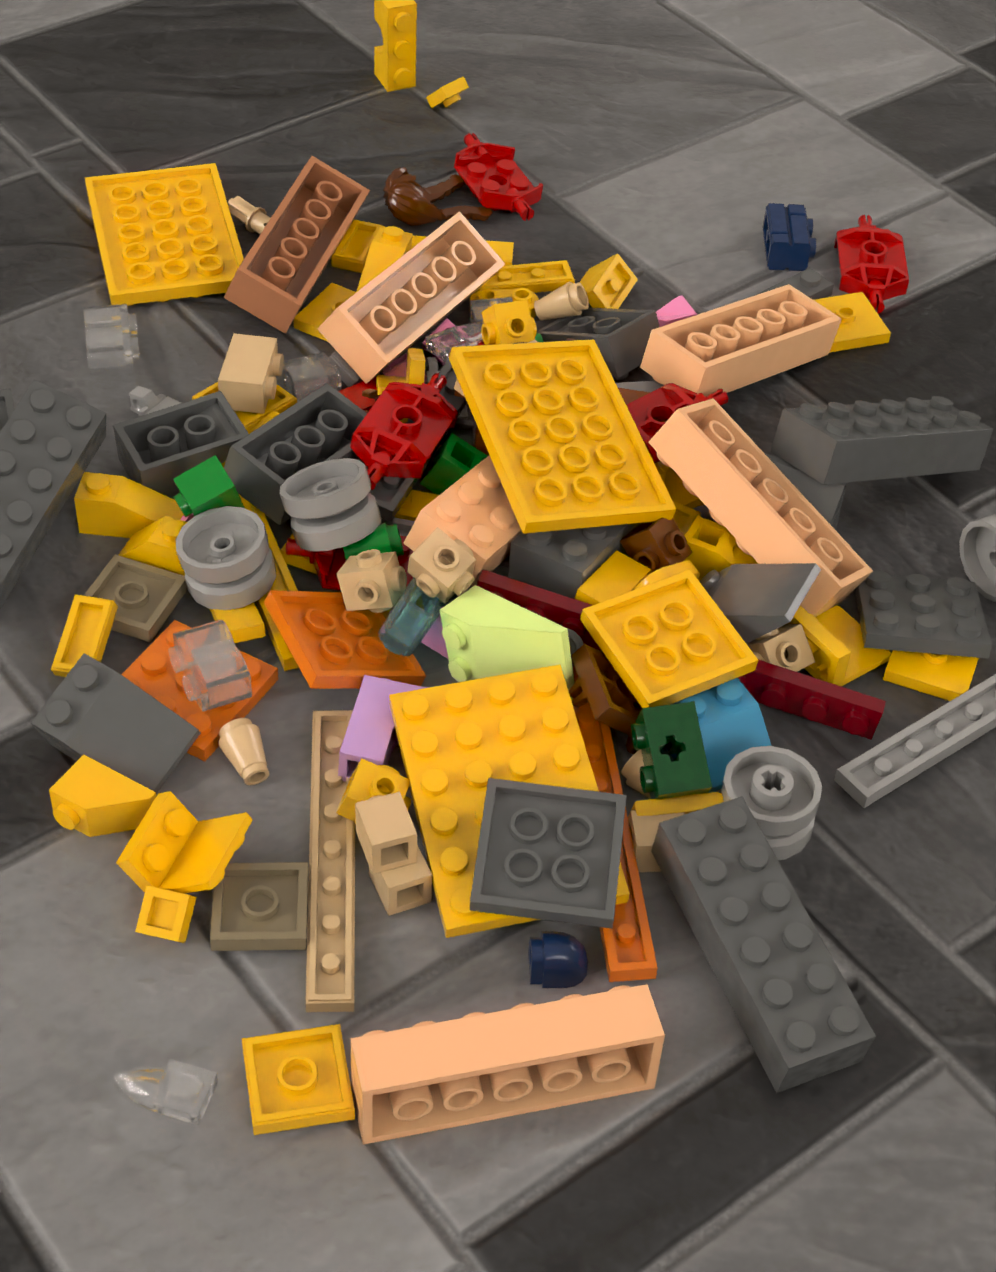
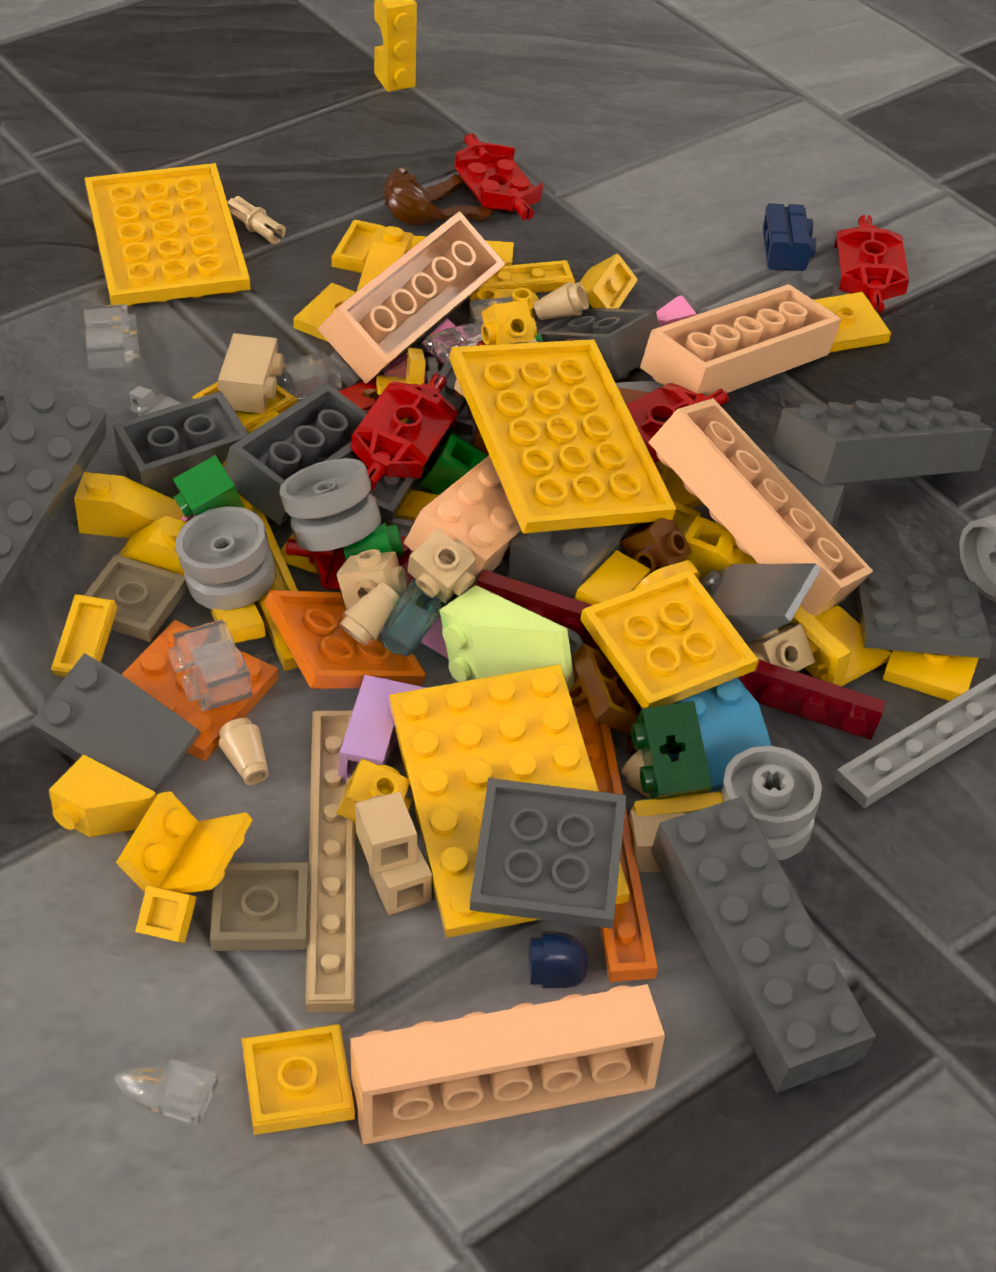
nougat brick [224,156,370,334] -> none
yellow plate [426,76,469,108] -> none
none -> tan cone [339,582,400,646]

